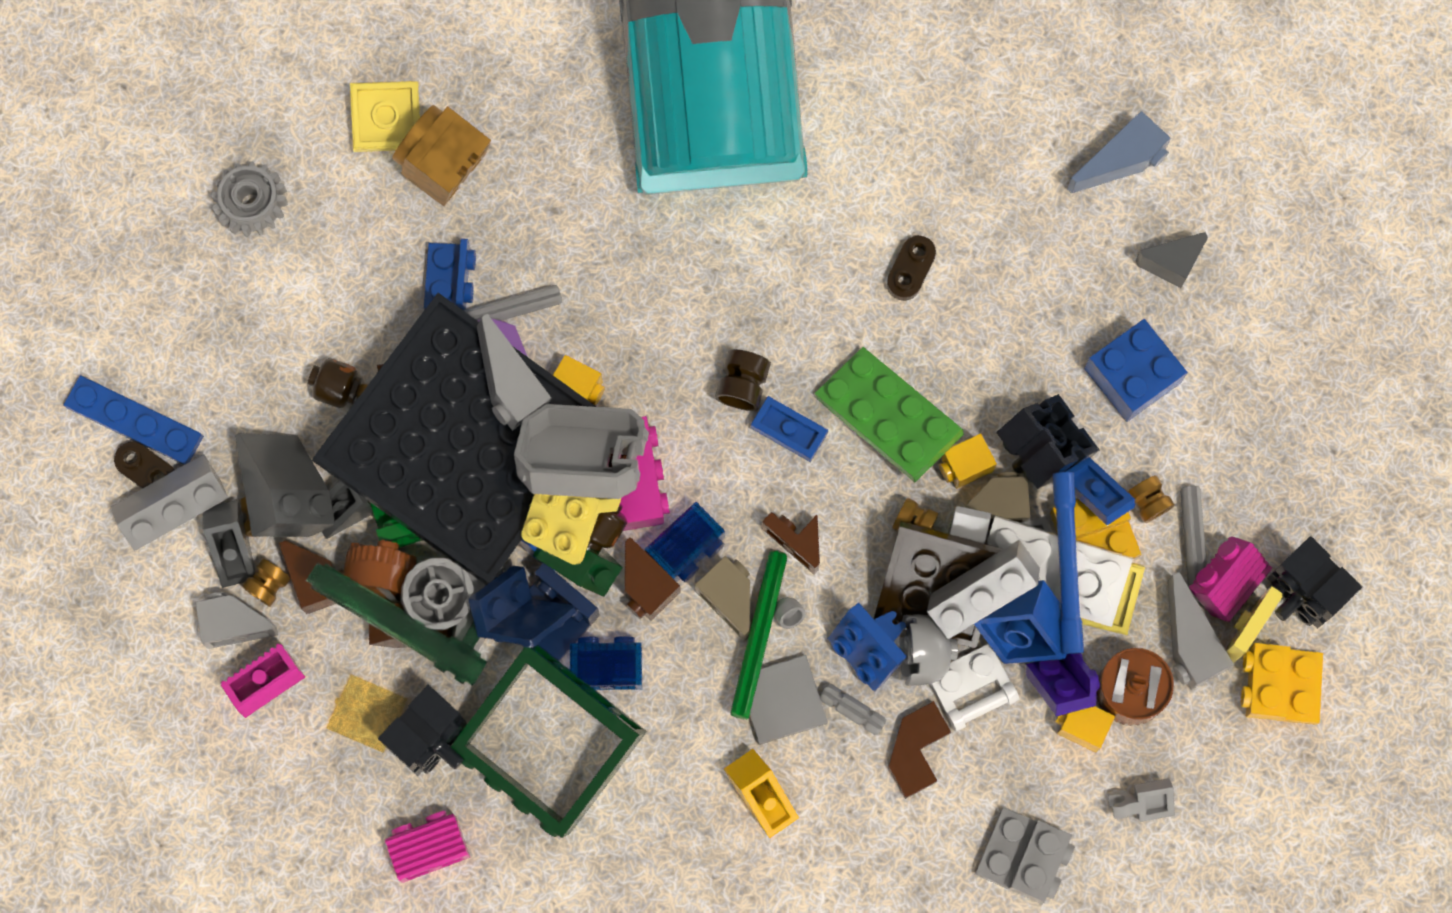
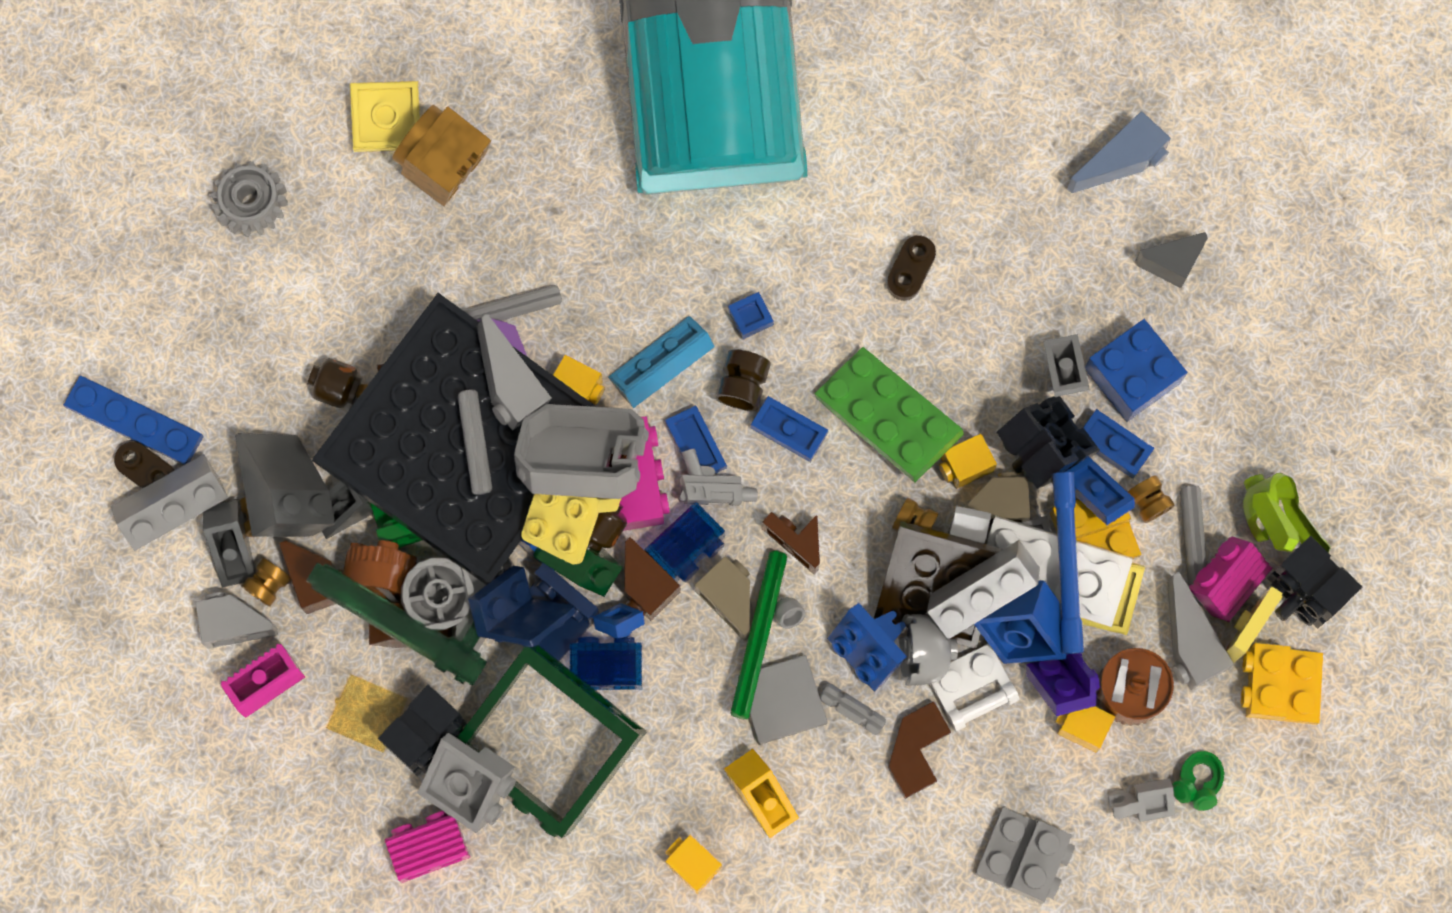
blue bracket [423,239,476,310] -> none
none -> light grey plate [418,733,516,833]
none -> light grey axle [458,390,492,495]
none -> blue plate [593,603,645,638]
none -> dark azure slope [608,316,715,408]
none -> blue tile [665,405,727,474]
none -> yellow brick [665,835,722,894]
none -> light grey piece [679,449,758,506]
none -> blue plate [728,292,774,339]
none -> light grey slope [1043,334,1090,397]
none -> blue plate [1083,409,1155,479]
none -> green piece [1172,751,1225,811]
none -> lime piece [1243,473,1331,553]

